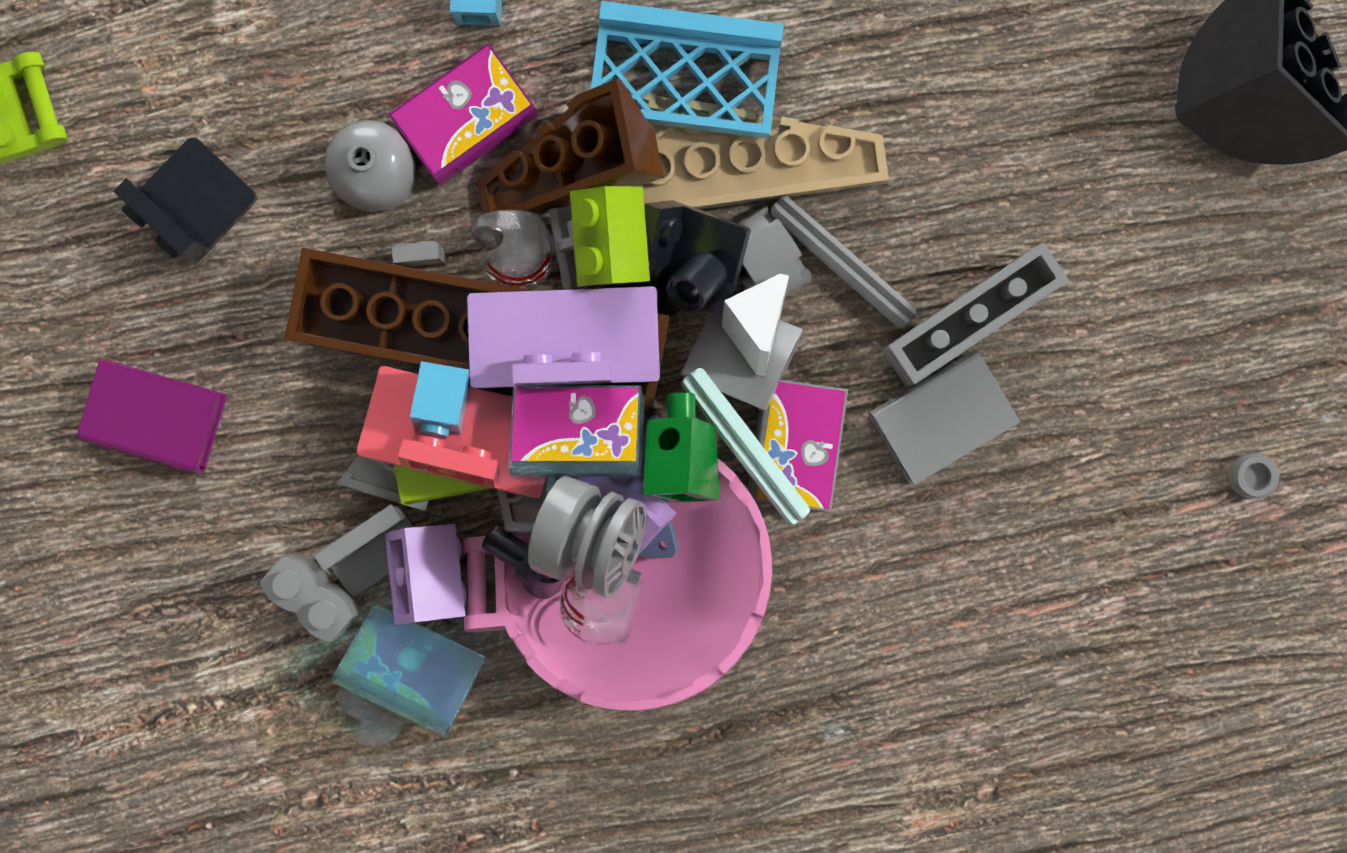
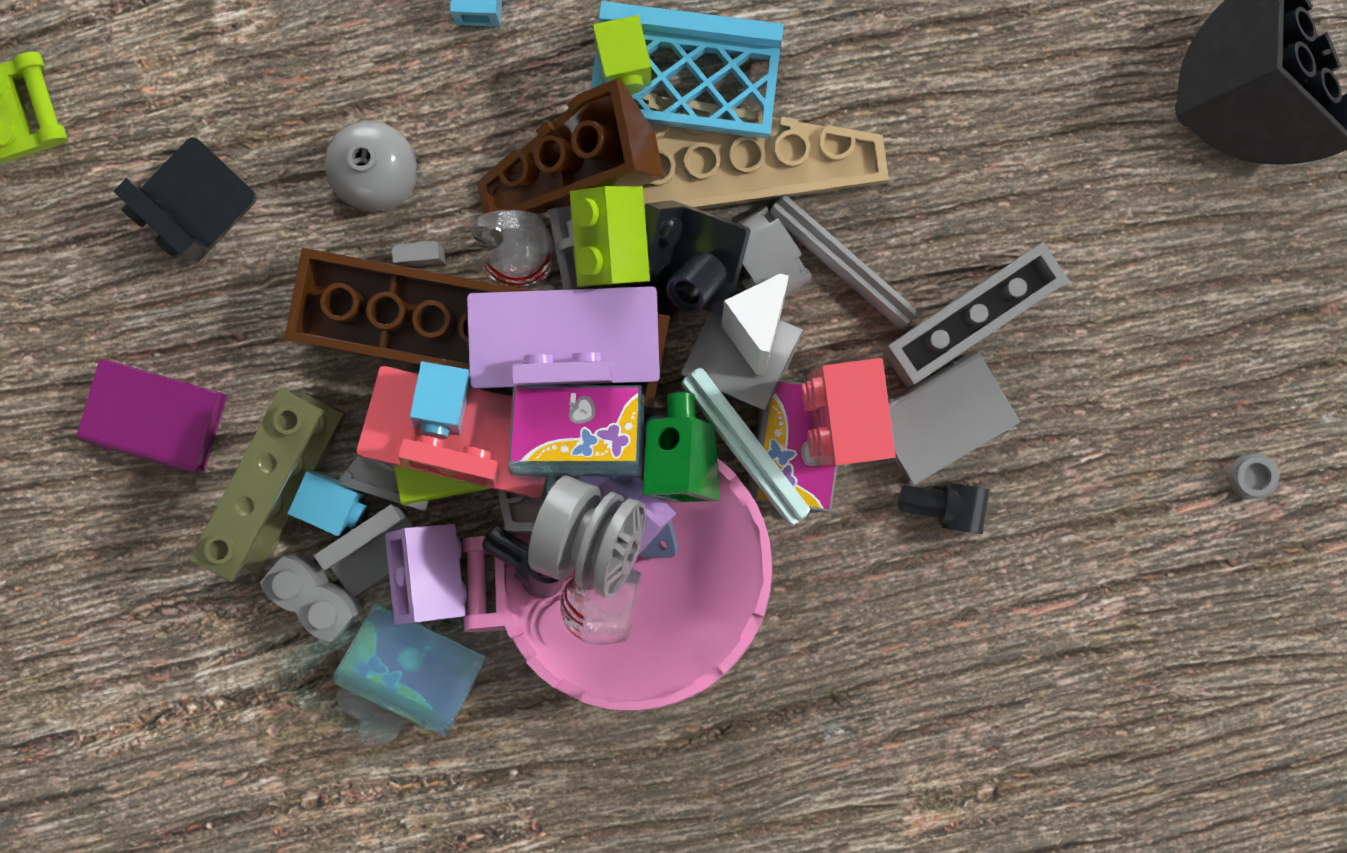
piece [388,43,539,186] -> none
none -> olive fence [189,388,347,582]
none -> medium azure brick [287,471,367,536]
none -> lime brick [593,15,652,95]
none -> coral brick [801,358,896,466]
none -> black axle [898,483,990,534]

